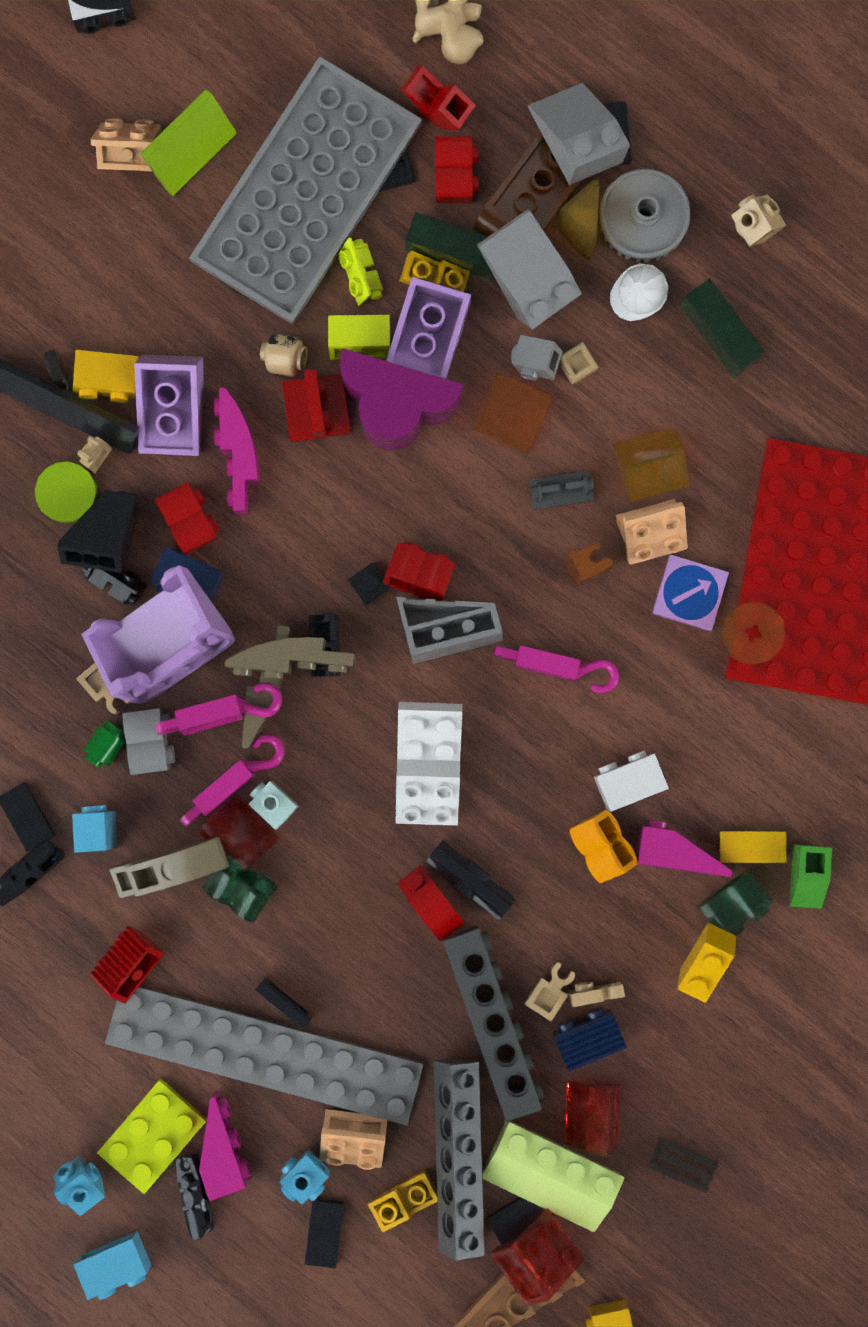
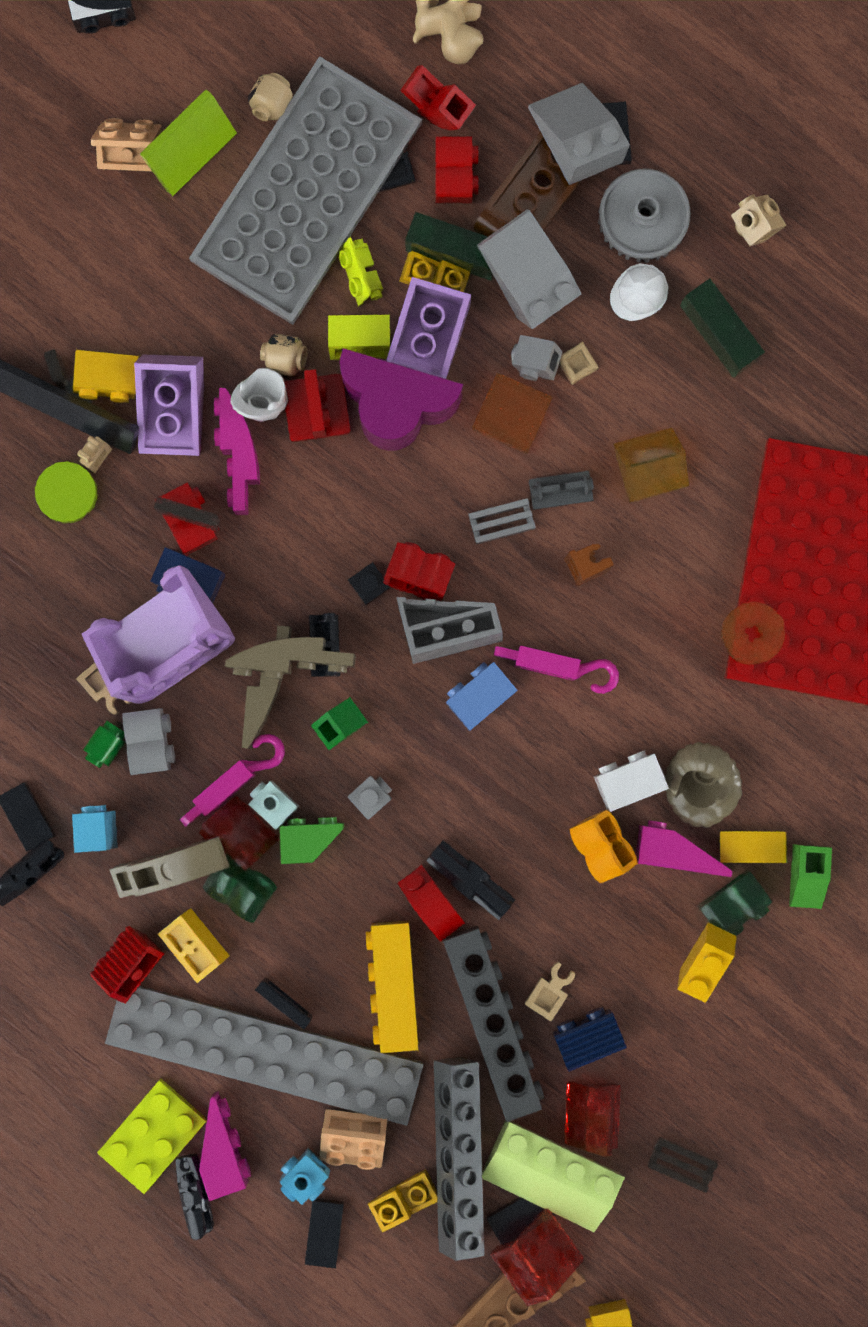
medium azure brick [54,1156,106,1216] -> none
black slope [57,490,139,573] -> none
medium azure brick [73,1231,152,1300] -> none
black hinge [81,567,148,606] -> none
dark pink piece [155,682,282,736] -> none
white piece [396,702,462,826] -> none
clear yellow slope [556,180,599,260] -> none
tan plate [568,982,625,1007] -> none
light nougat bracket [616,499,688,564] -> none
tile [651,554,729,632] -> none
none -> clear smoke tile [154,497,220,531]
none -> yellow hinge [158,908,230,983]
none -> white piece [230,368,288,422]
none -> tan head [248,73,293,121]
none -> bright green slope [280,817,344,864]
none -> green brick [311,697,368,750]
none -> light grey brick [347,776,392,820]
none -> yellow brick [366,920,418,1053]
none -> medium blue brick [446,662,518,731]
none -> light grey tile [468,498,536,545]
none -> dark tan piece [664,742,742,828]

